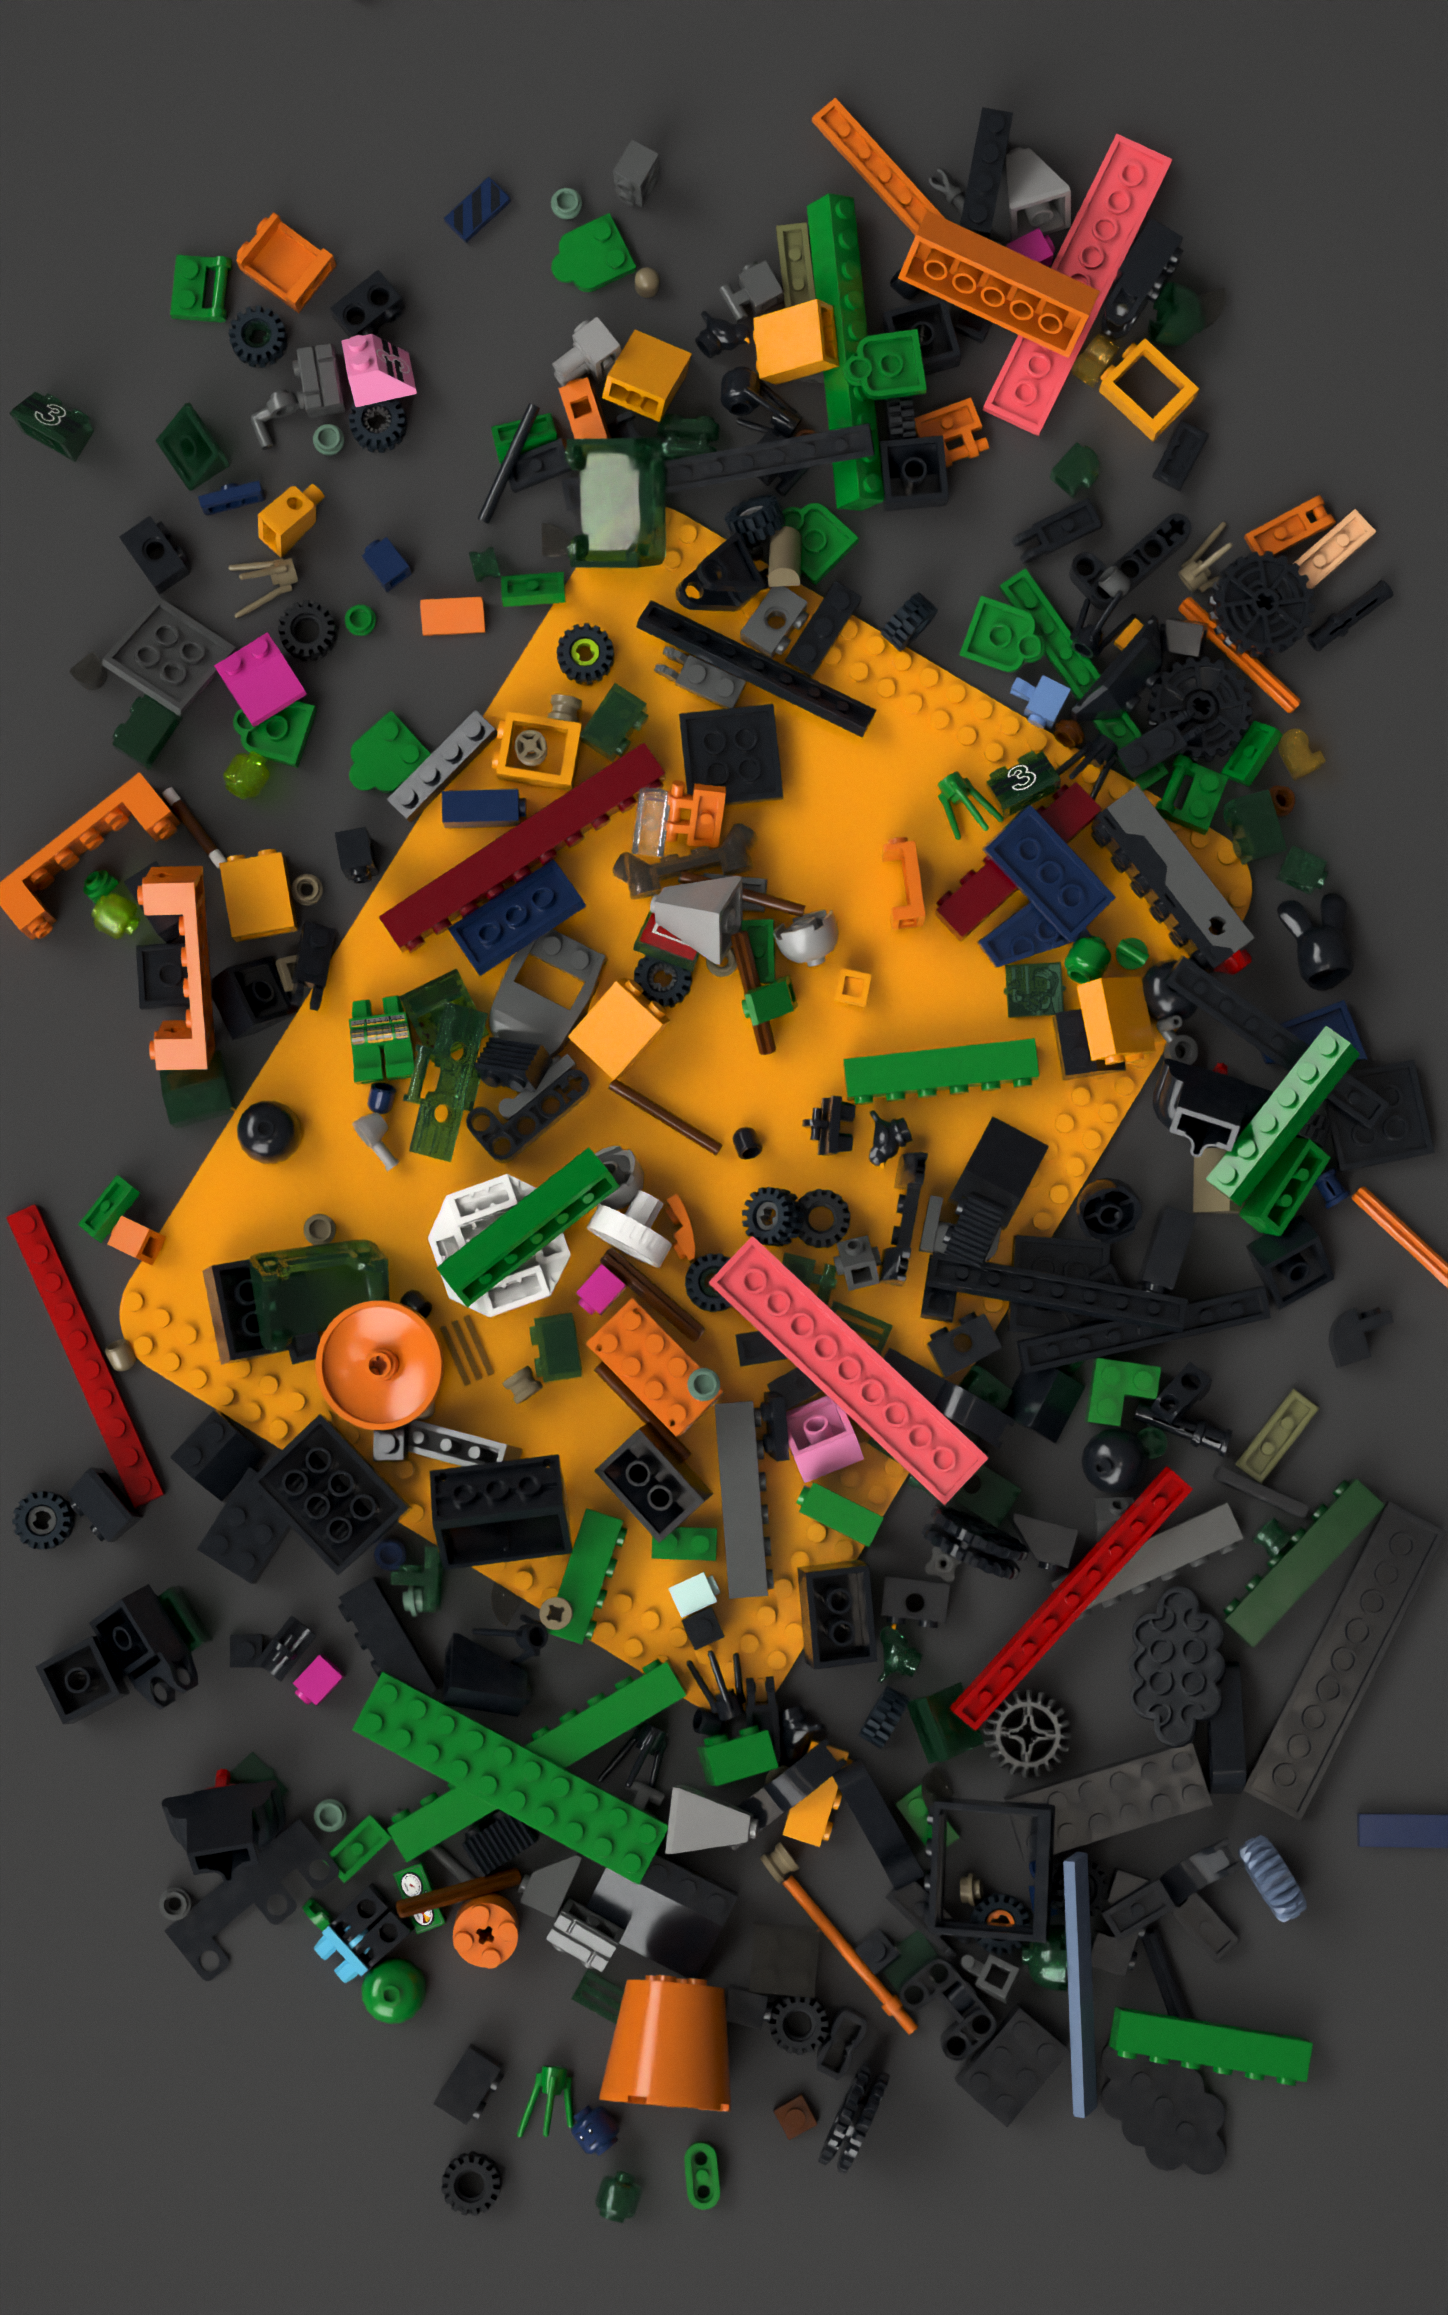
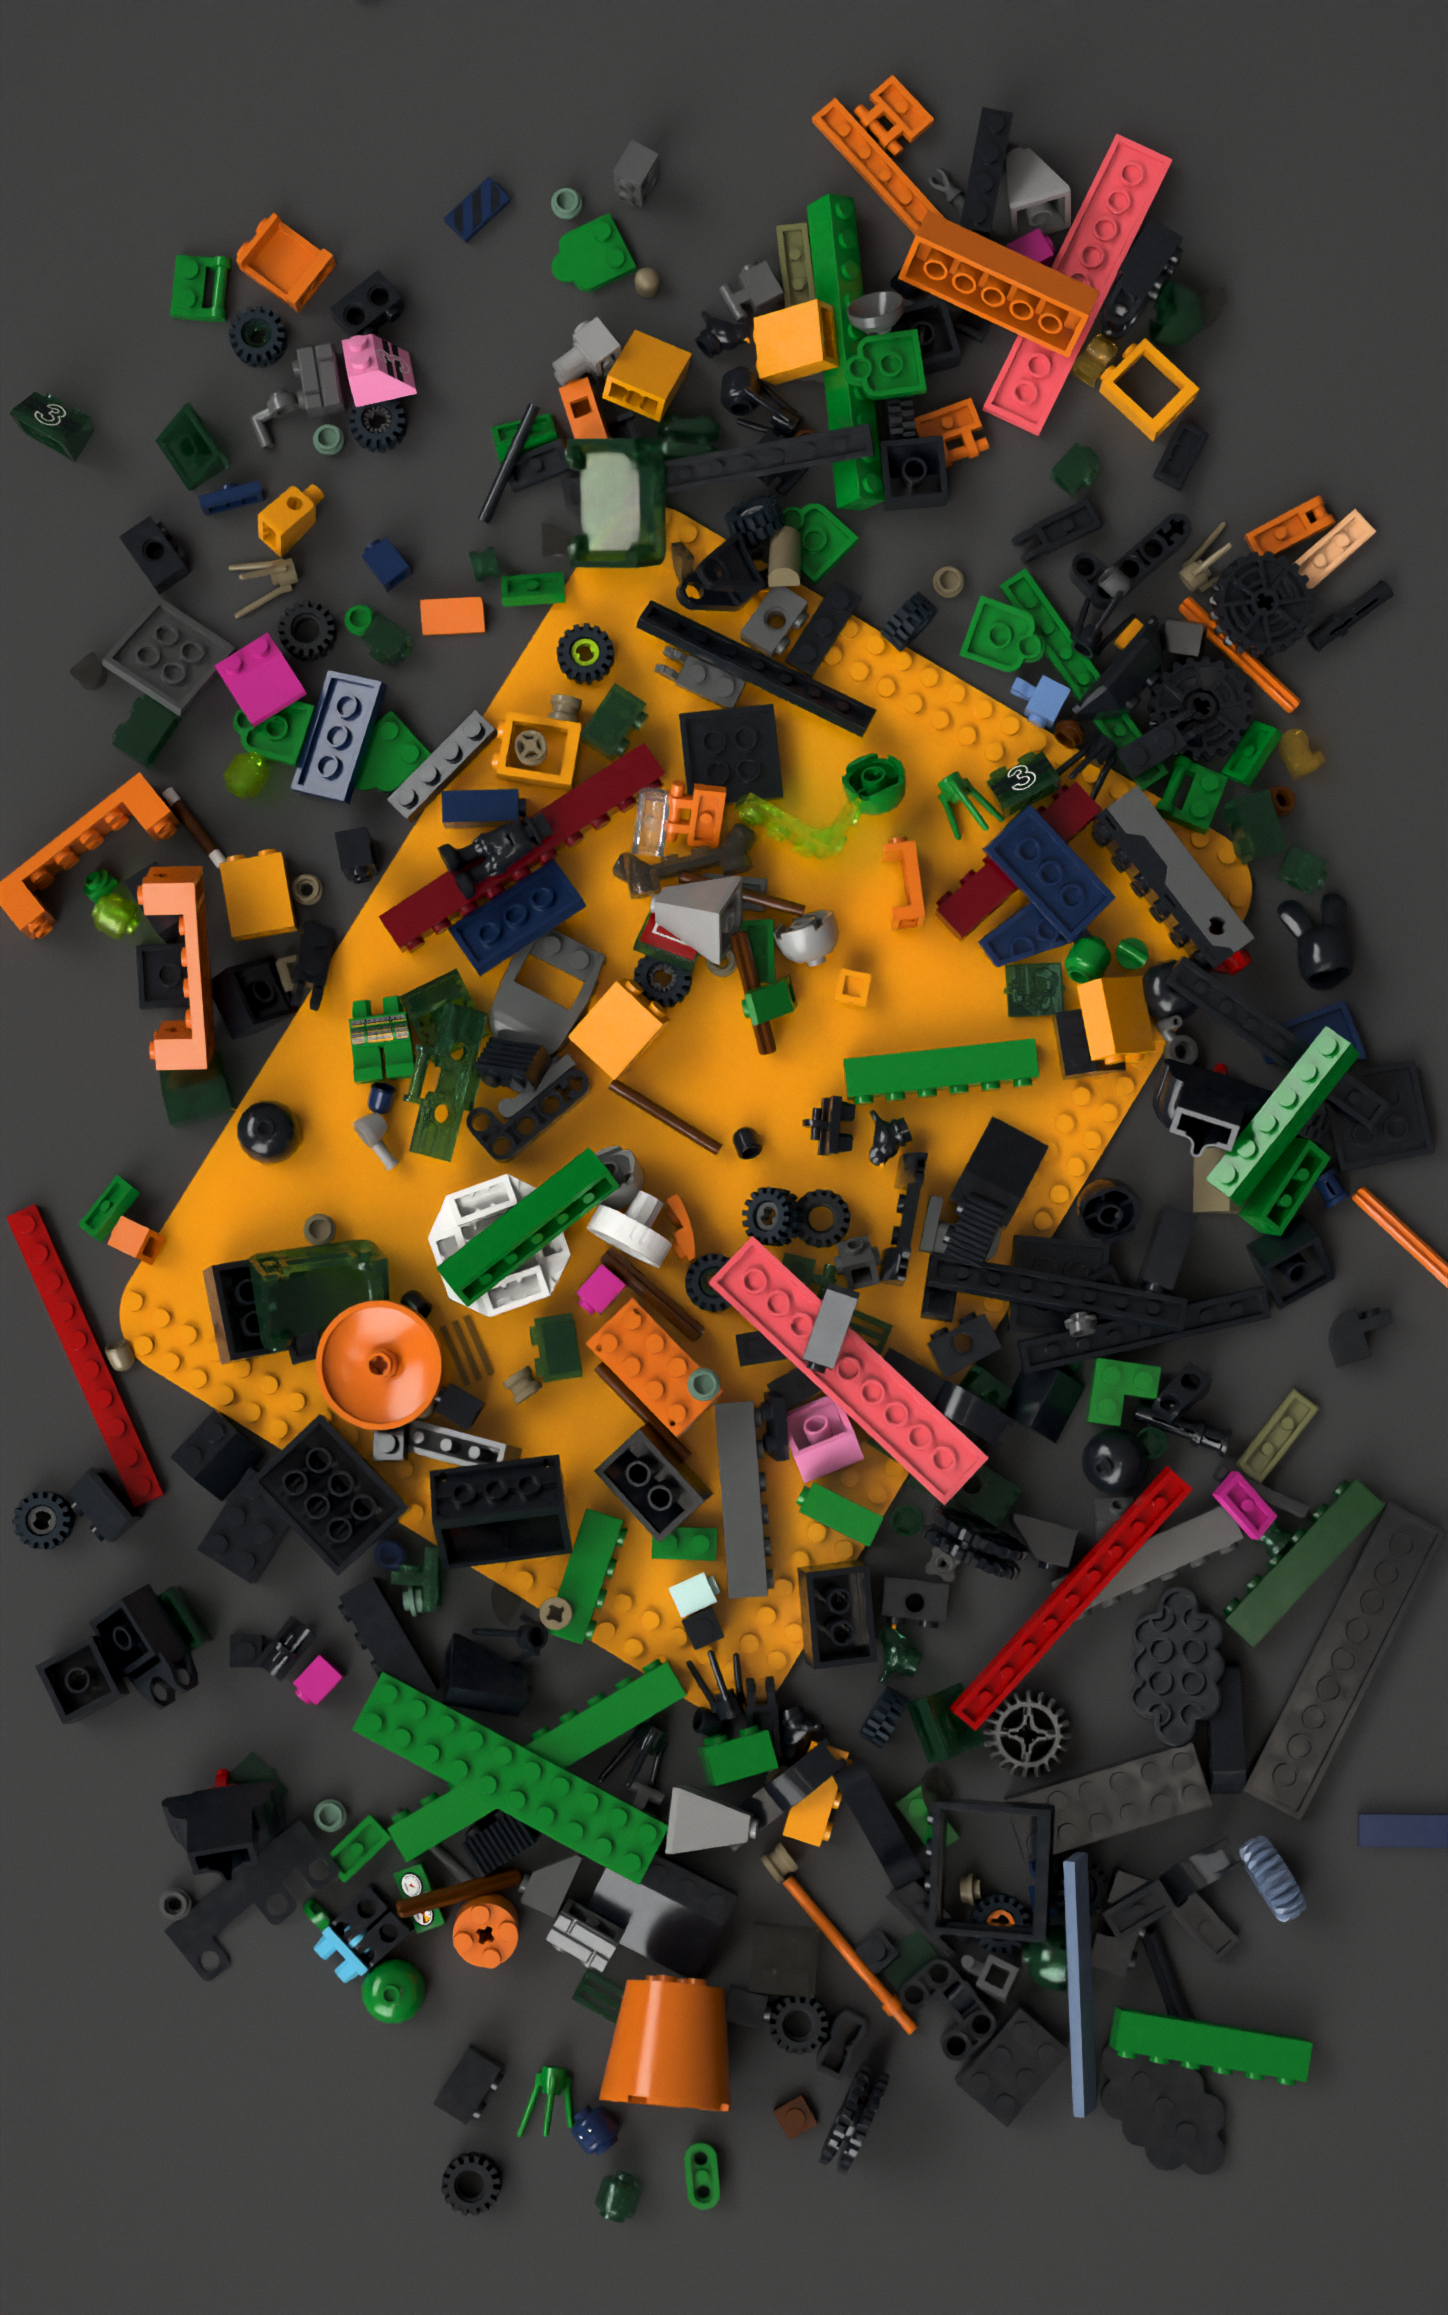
none -> plate [290,670,387,805]
none -> clear green brick [361,613,413,666]
none -> black brick [434,1383,486,1431]
none -> black piece [437,813,553,900]
none -> clear smoke tile [671,542,694,582]
none -> clear neon green bracket [733,792,863,860]
none -> slope [802,1283,860,1374]
none -> green cylinder [842,754,906,815]
none -> dark grey piece [847,291,904,335]
none -> orange plate [853,75,934,157]
none -> clear green wheel [890,1504,923,1537]
none -> dark tan plate [933,566,964,598]
none -> dark grey plate [1064,1312,1097,1337]
none -> dark pink plate [1212,1471,1277,1540]

